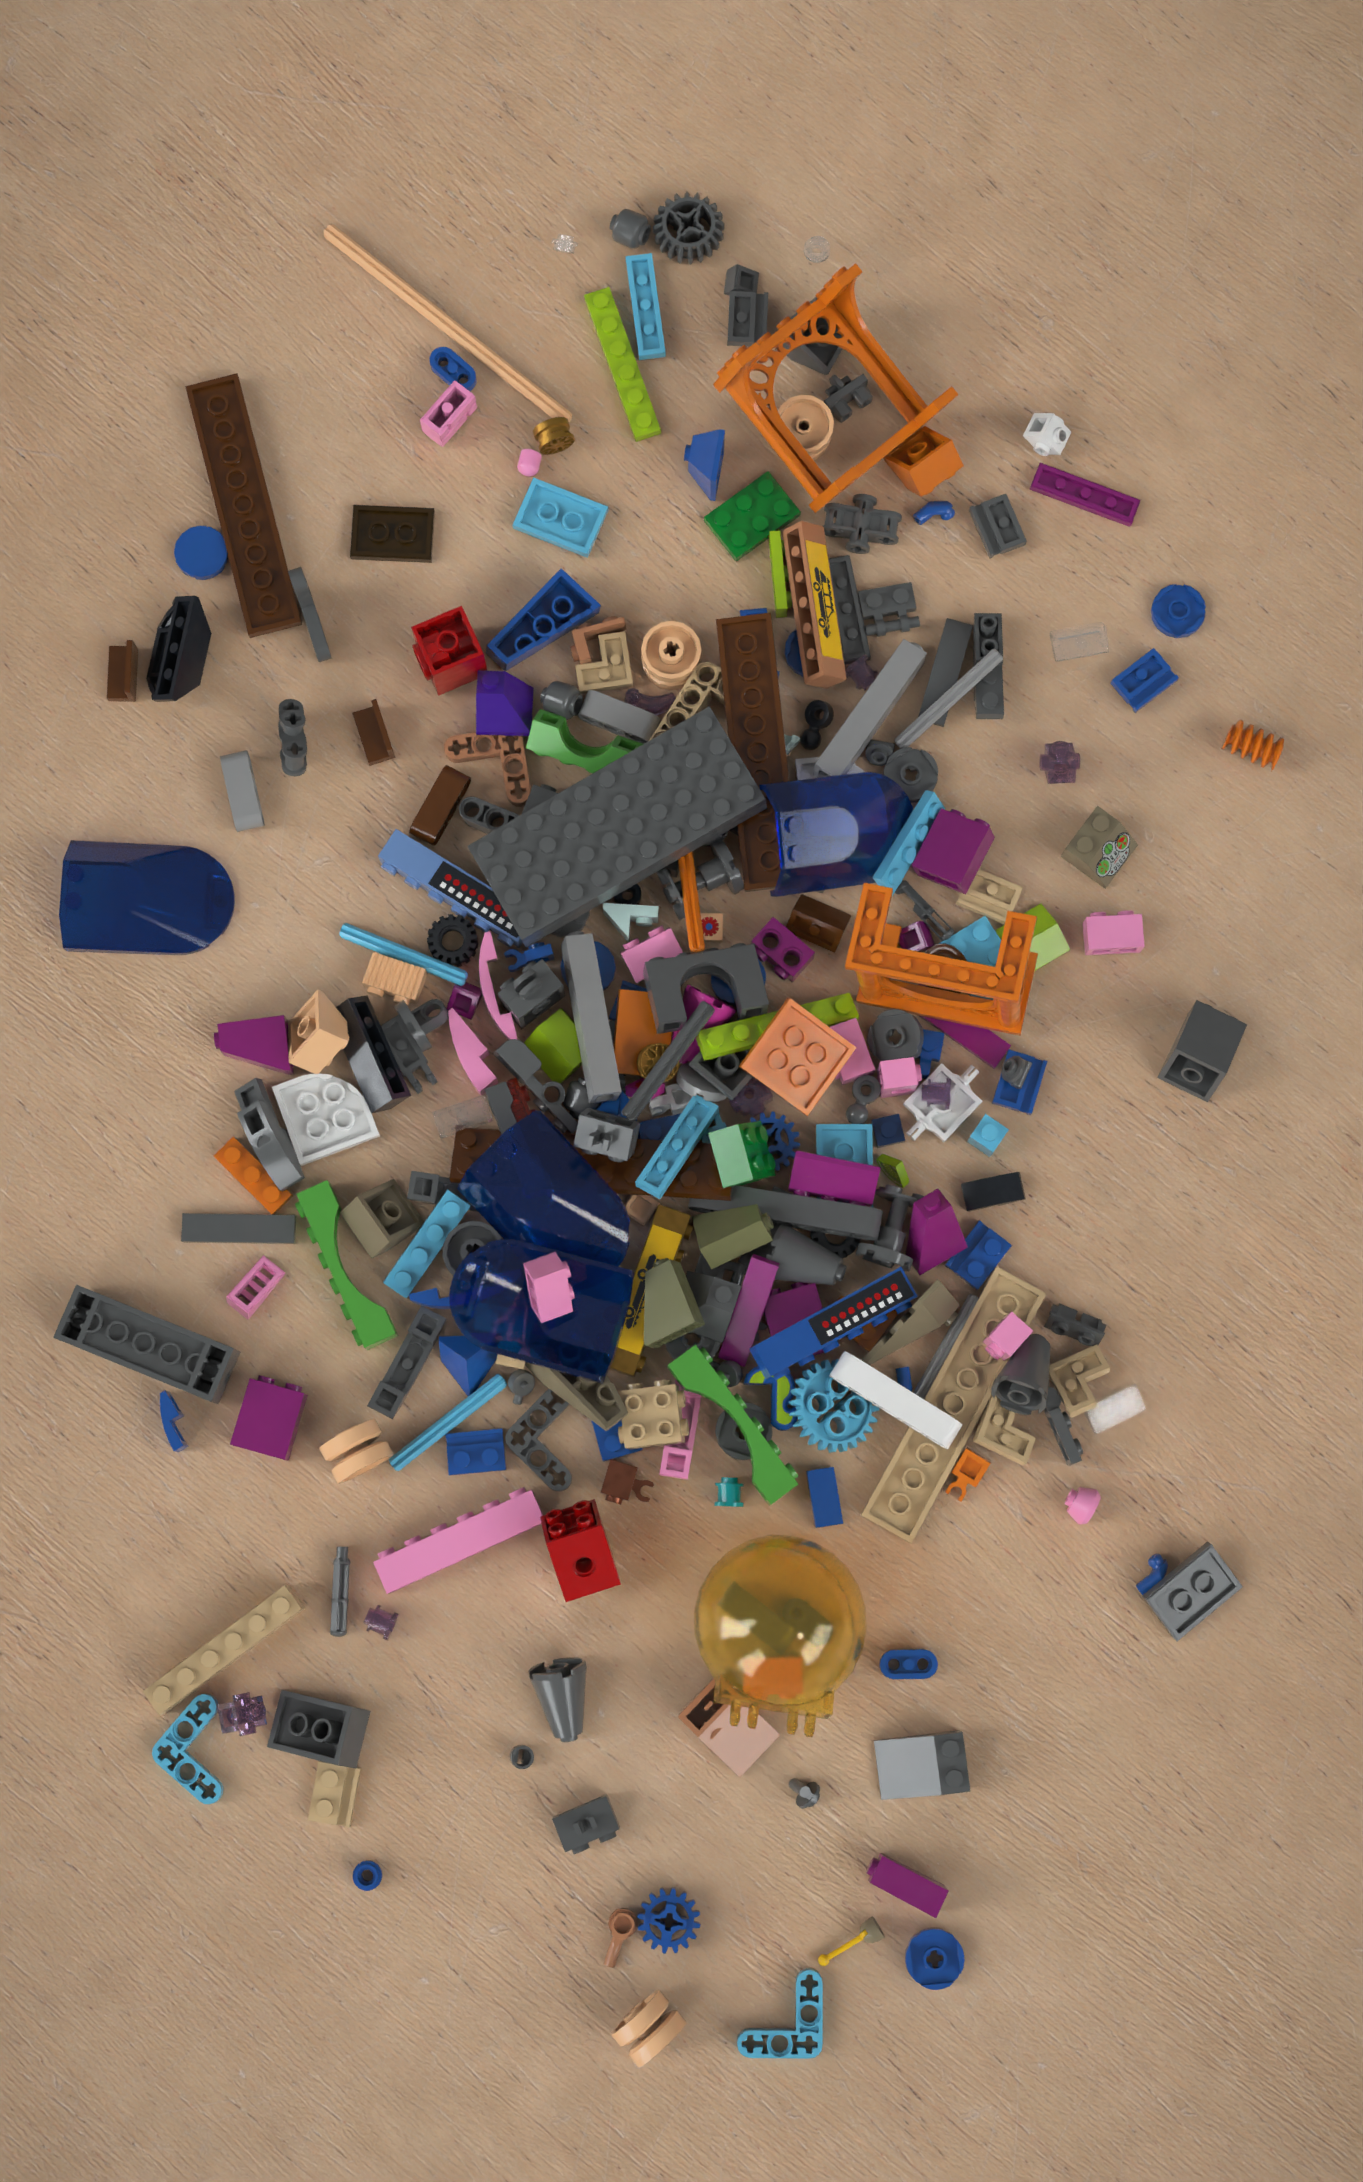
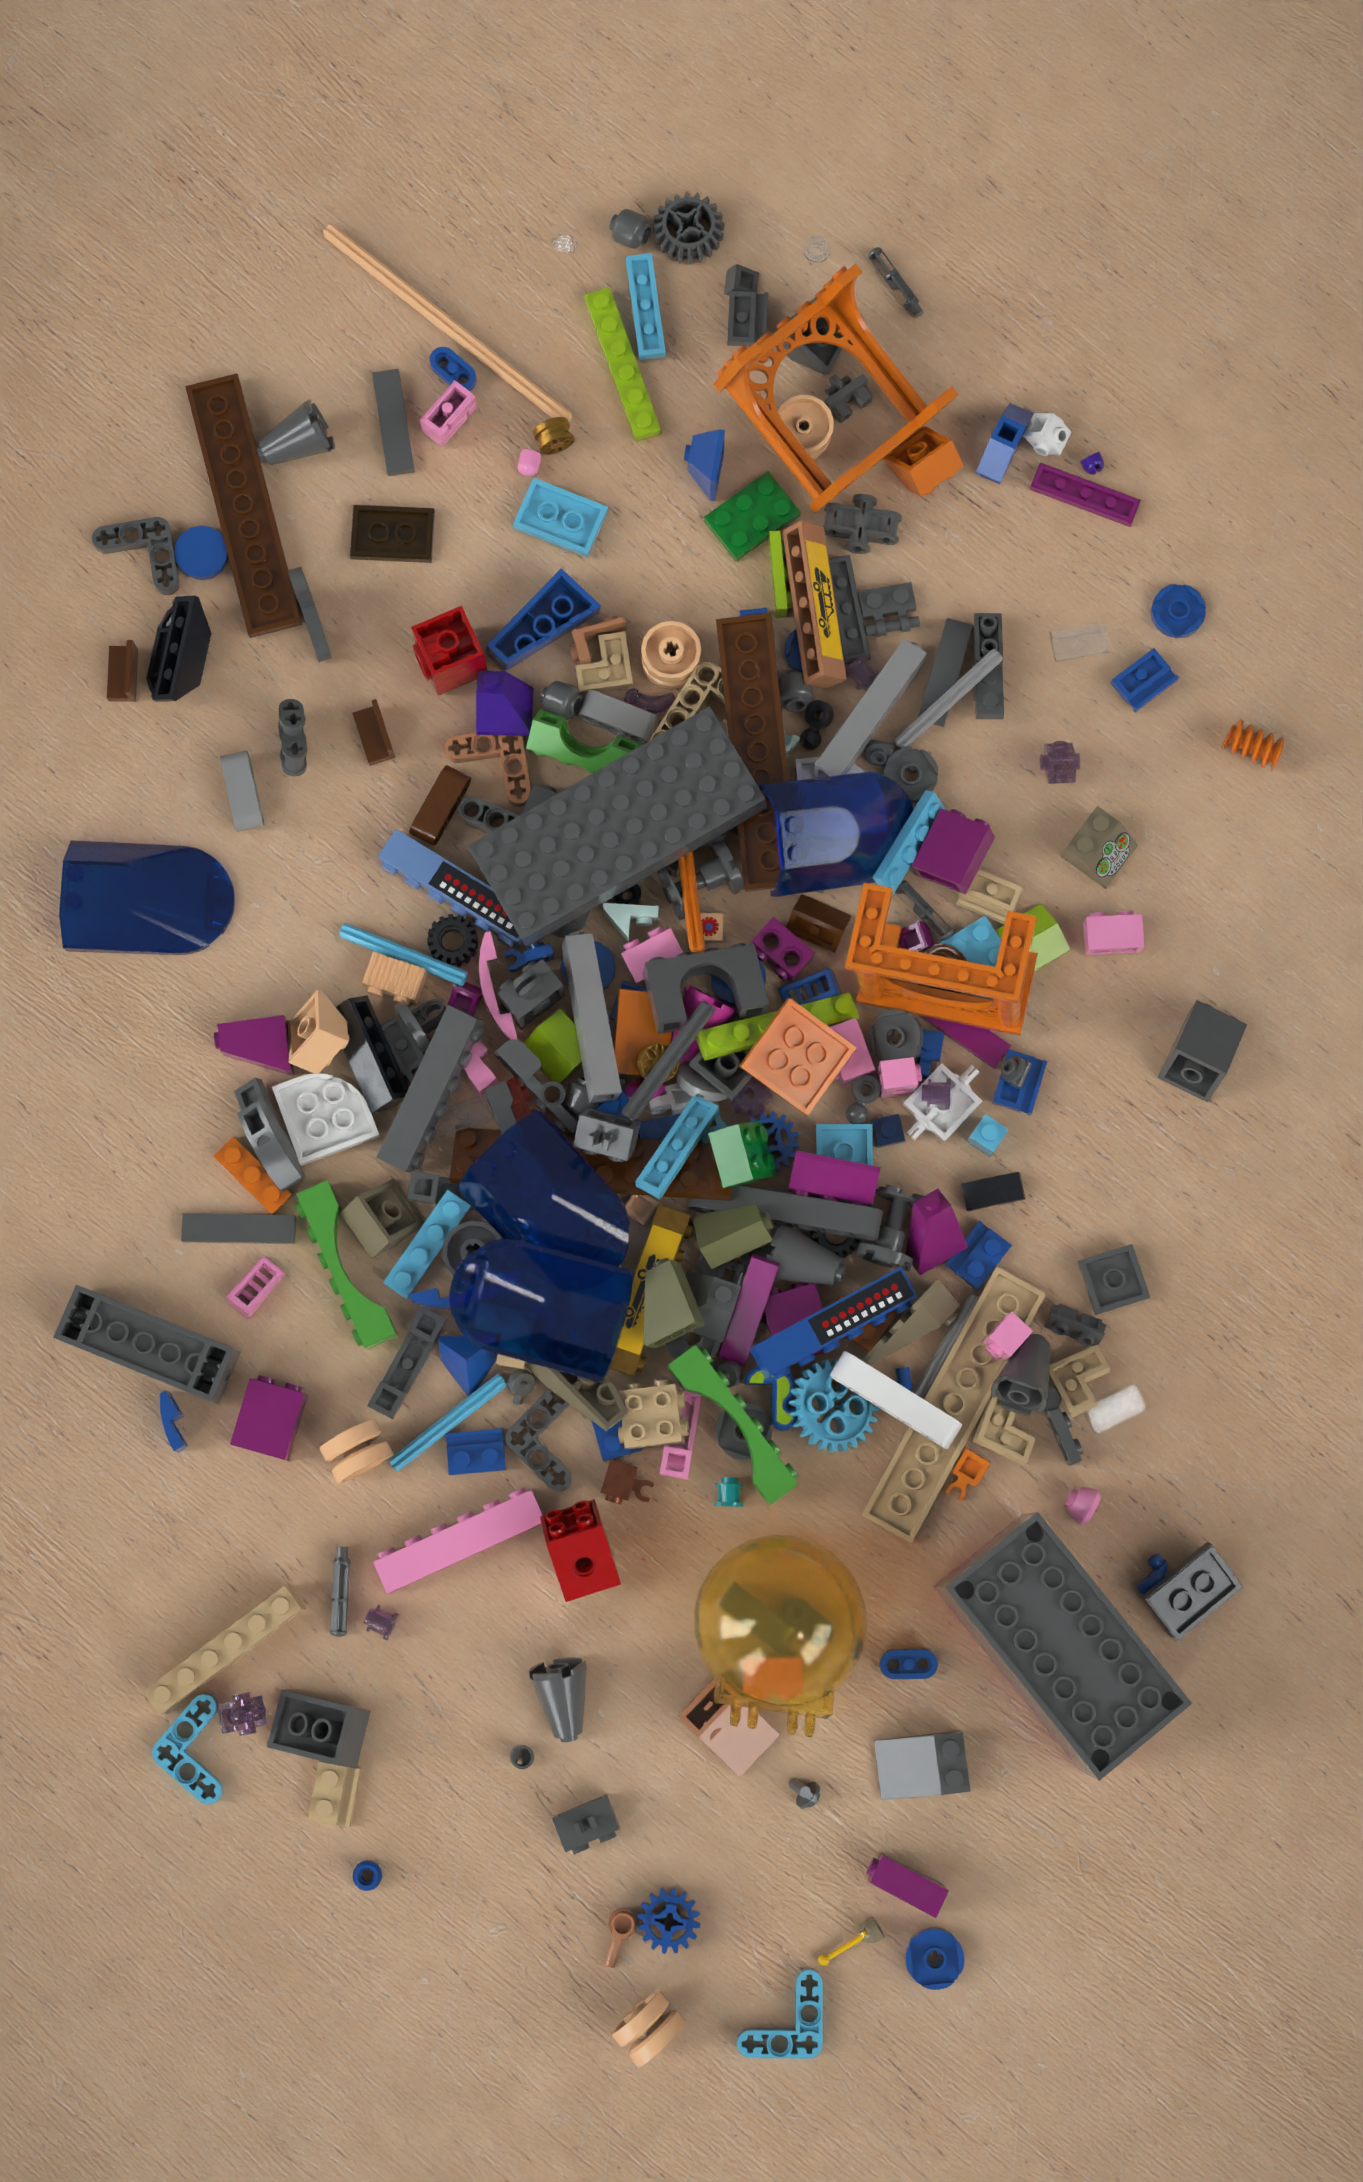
bright pink brick [523,1252,575,1323] -> none
blue slope [806,1467,843,1528] -> none
lime tile [876,1154,909,1188] -> none
blue arm [913,501,955,525] -> none
dark grey plate [969,494,1027,559] -> none
none -> dark grey beam [92,517,180,595]
none -> dark grey cone [257,399,335,465]
none -> dark grey tile [372,369,415,476]
none -> dark grey brick [376,1005,485,1173]
none -> dark grey head [778,670,813,712]
none -> blue slope [778,968,842,1005]
none -> dark grey piece [868,247,924,318]
none -> dark grey piece [933,1512,1192,1781]
none -> blue slope [976,403,1034,484]
none -> dark grey plate [1077,1244,1150,1315]
none -> dark purple hinge [1080,452,1104,475]

